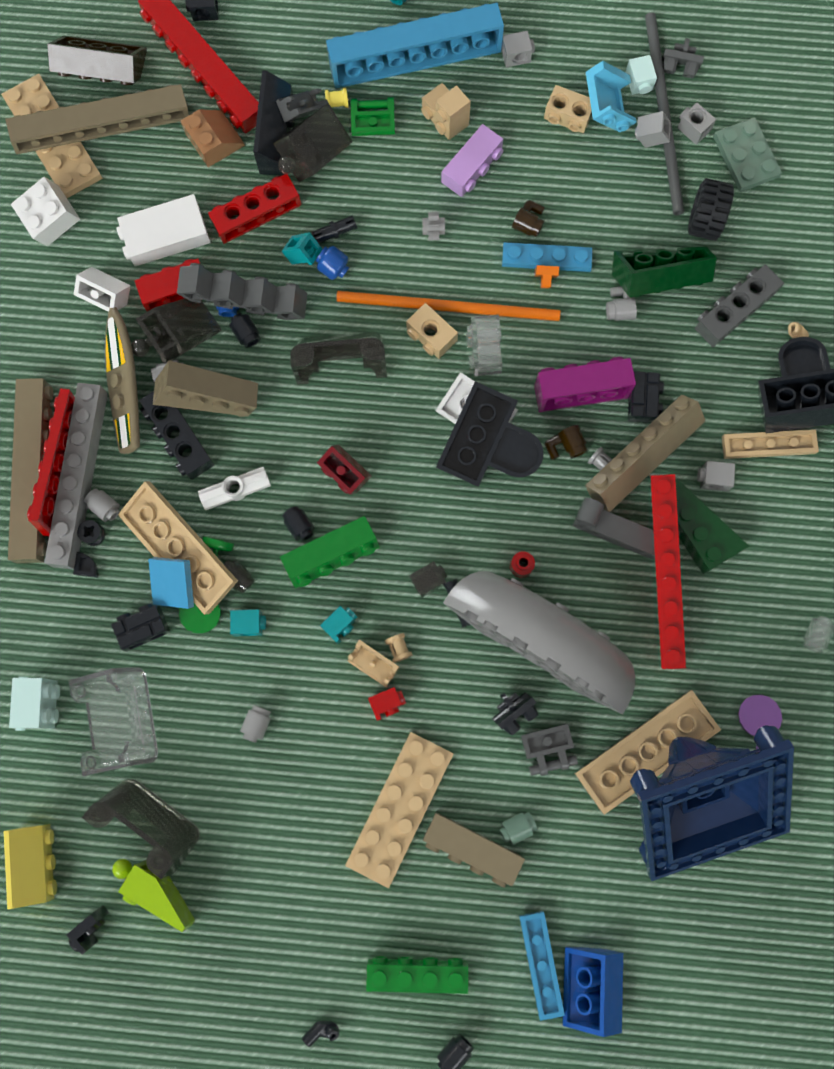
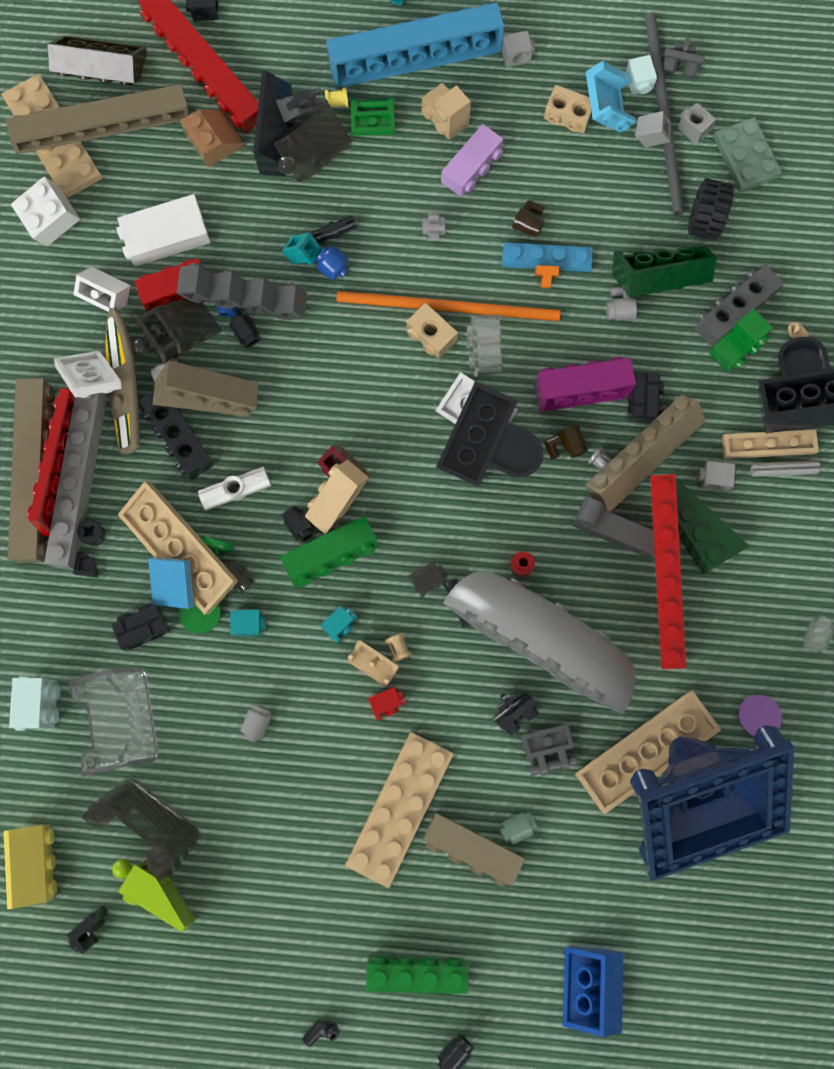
light grey brick [84,488,120,522] -> none
red brick [208,173,301,244] -> none
clear smoke windscreen [290,332,387,385] -> none
dark azure plate [519,911,565,1021] -> none
none -> white plate [54,351,121,398]
none -> tan brick [305,460,369,534]
none -> green brick [709,308,773,372]
none -> light grey axle [750,460,821,477]

